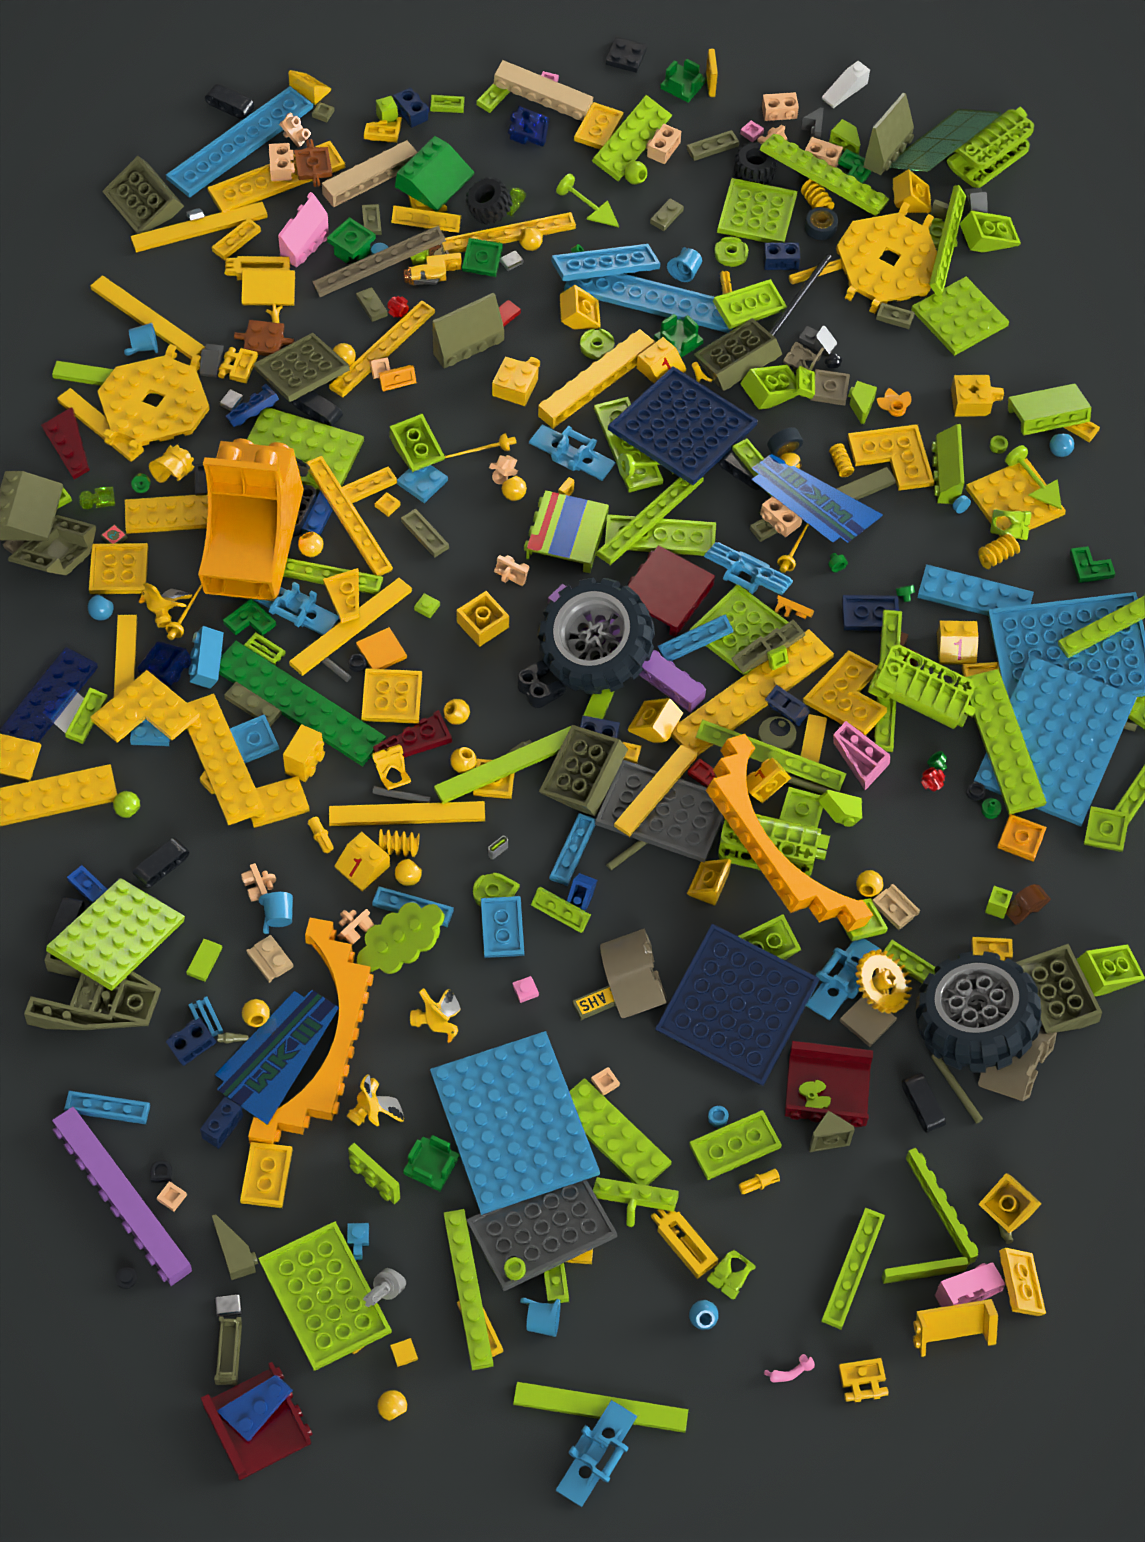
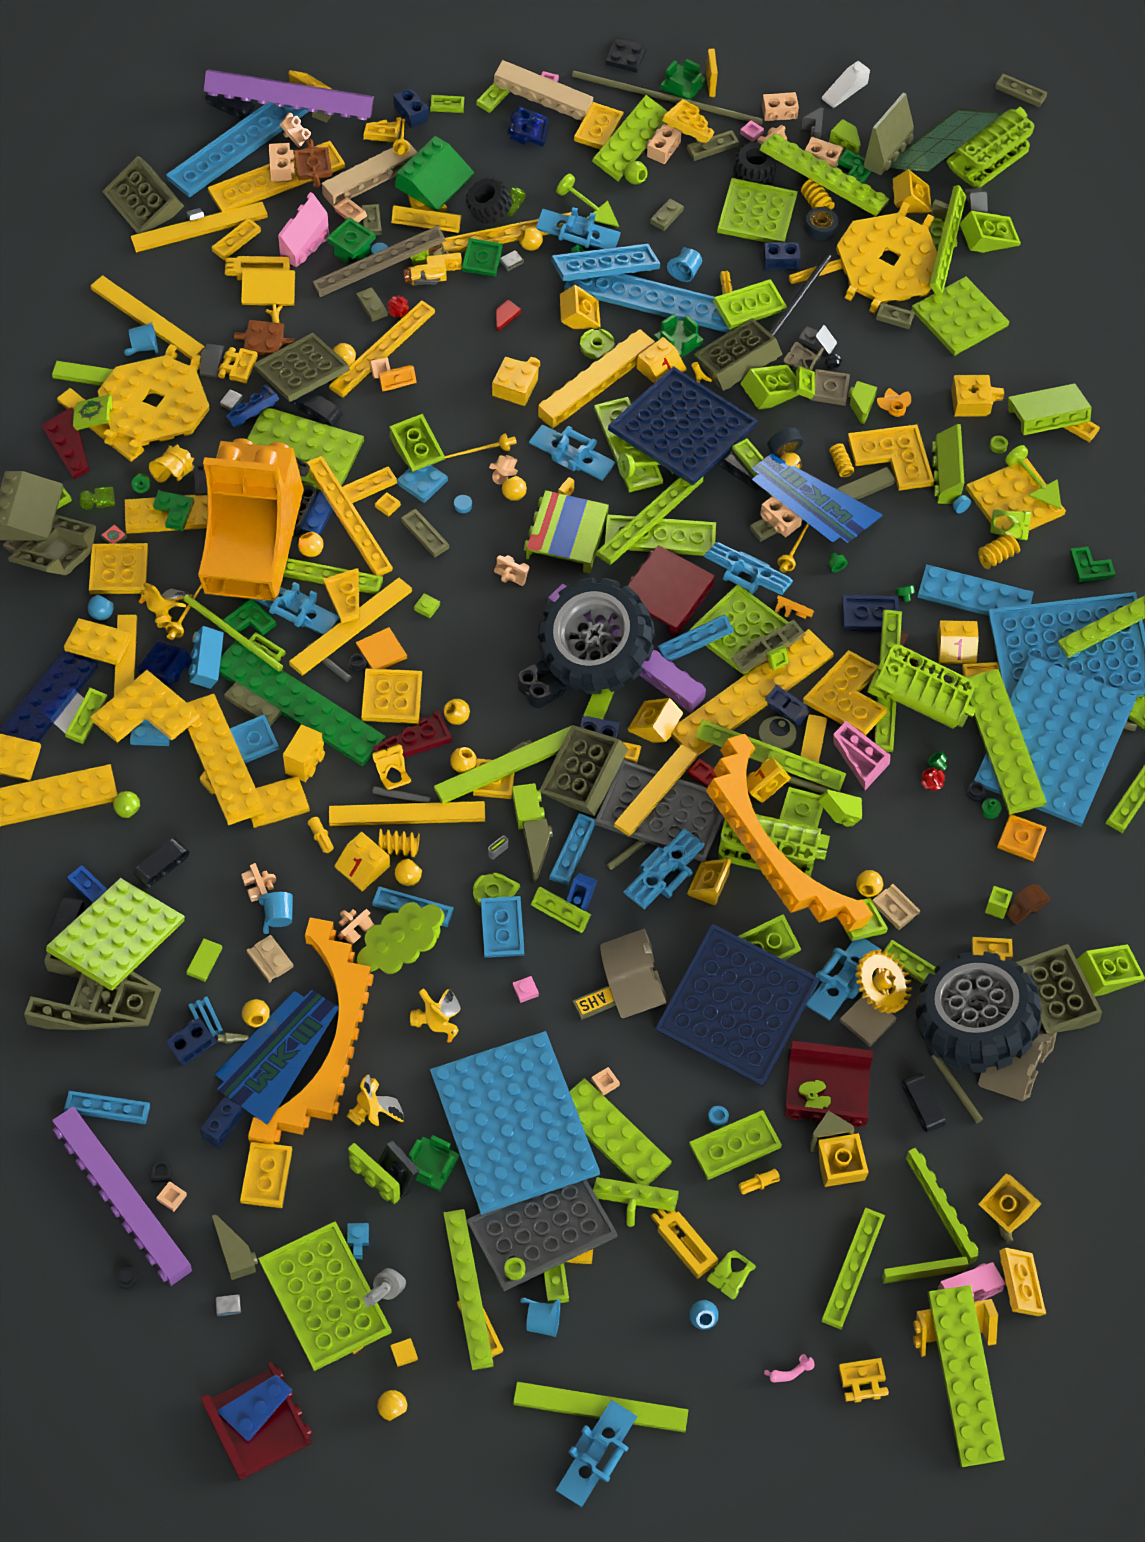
olive container [214,1316,242,1385] -> none
lime brick [376,96,398,123] -> none
olive slope [432,293,504,369] -> none
yellow brick [457,591,509,647] -> none
lime tile [714,237,749,267] -> none
dark azure piece [1049,434,1075,457] -> none
lime plate [1084,806,1130,852] -> none
none -> yellow plate [64,618,132,665]
none -> lime slope [73,394,112,430]
none -> green plate [153,490,194,531]
none -> lime piece [183,594,283,672]
none -> medium lavender brick [204,69,374,120]
none -> light nougat plate [333,197,367,223]
none -> black plate [377,1141,419,1198]
none -> yellow sword [393,118,410,156]
none -> dark azure tile [454,495,472,513]
none -> lime brick [512,783,545,829]
none -> olive slope [523,818,553,882]
none -> dark azure piece [536,207,621,249]
none -> olive piece [572,71,764,125]
none -> dark azure piece [623,828,705,910]
none -> yellow plate [662,99,714,143]
none -> yellow slope [818,1133,869,1187]
none -> lime plate [927,1285,1005,1467]
none -> olive plate [995,74,1048,108]

